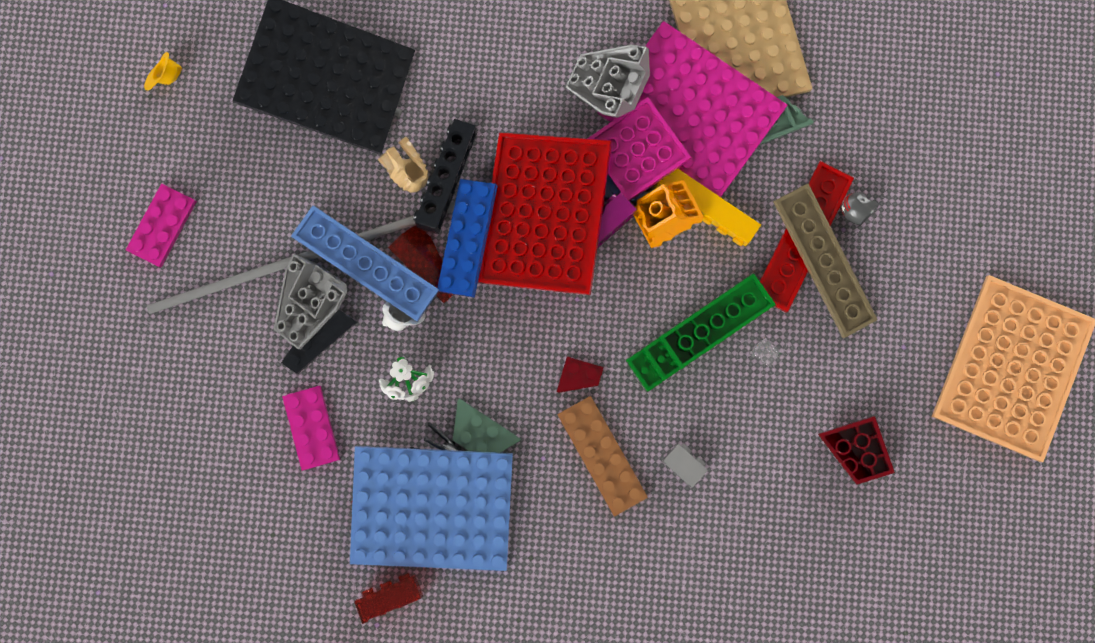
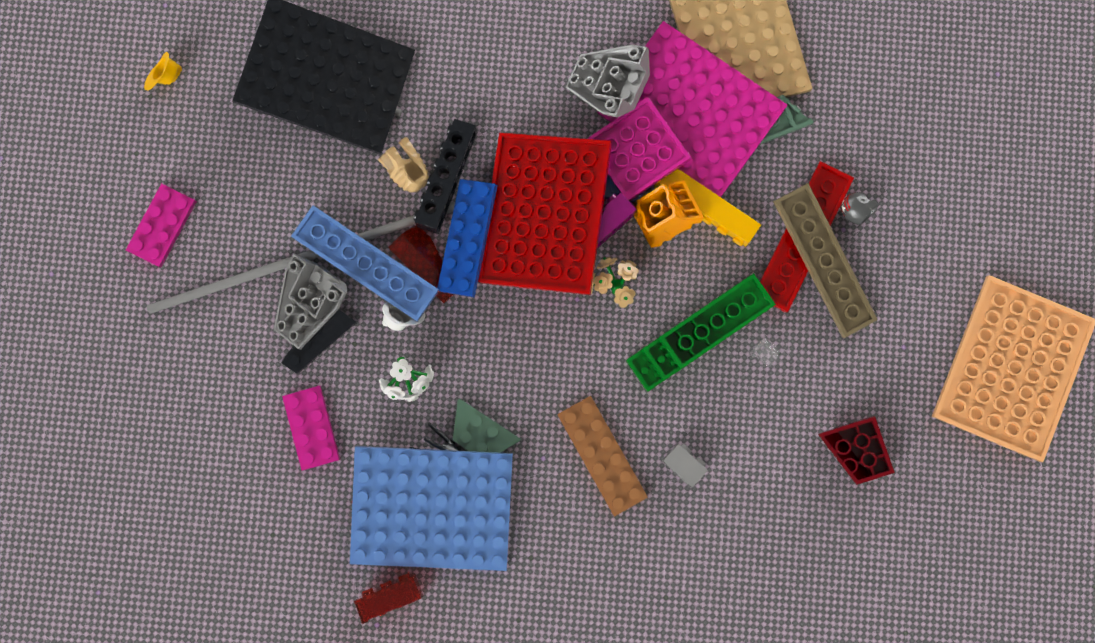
dark red wing [556,356,604,393] -> none
none -> tan plant [591,257,639,308]

